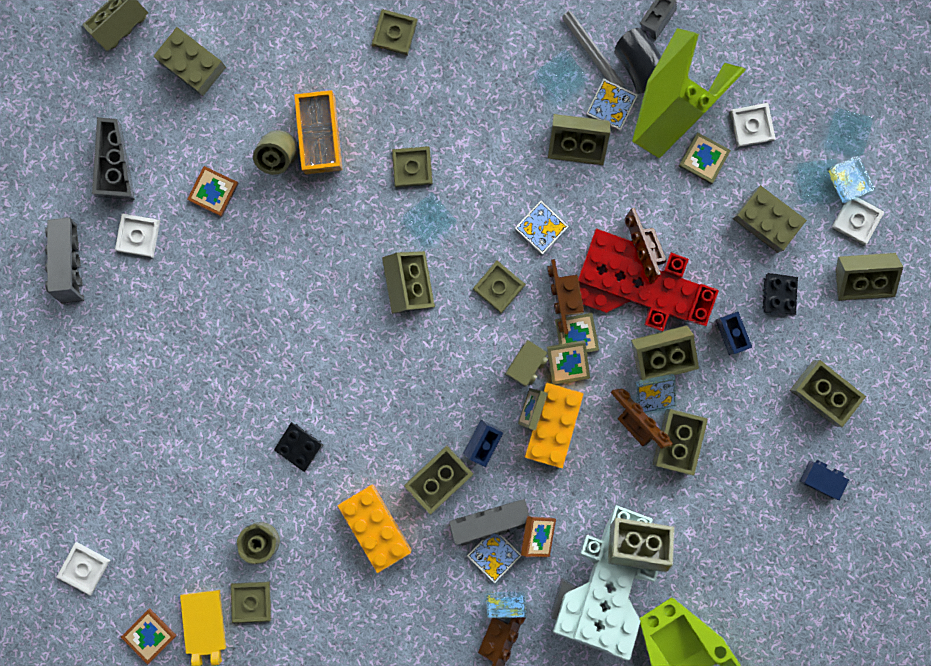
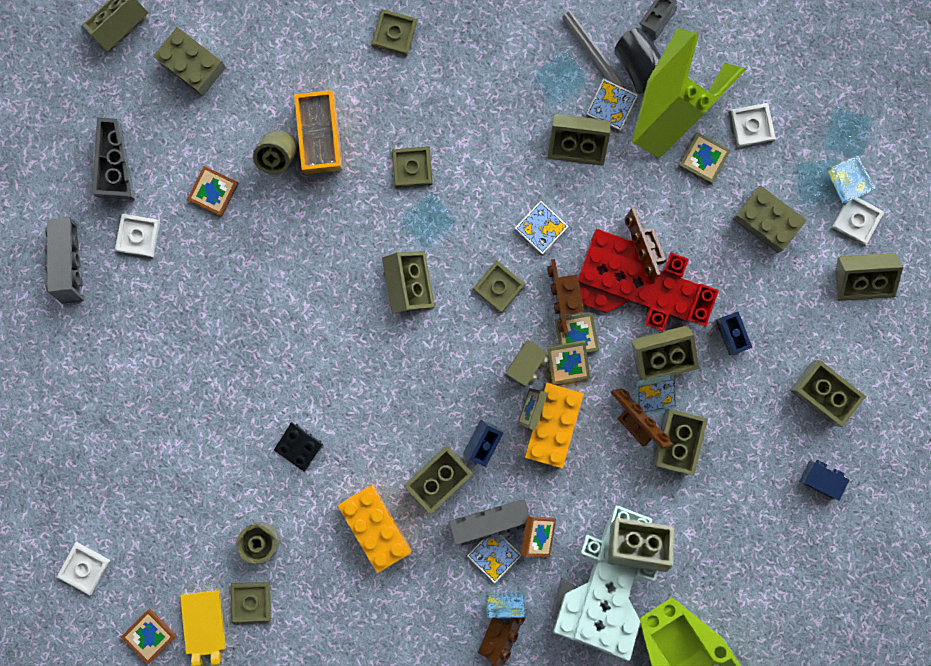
black hinge [762,273,798,315] -> none

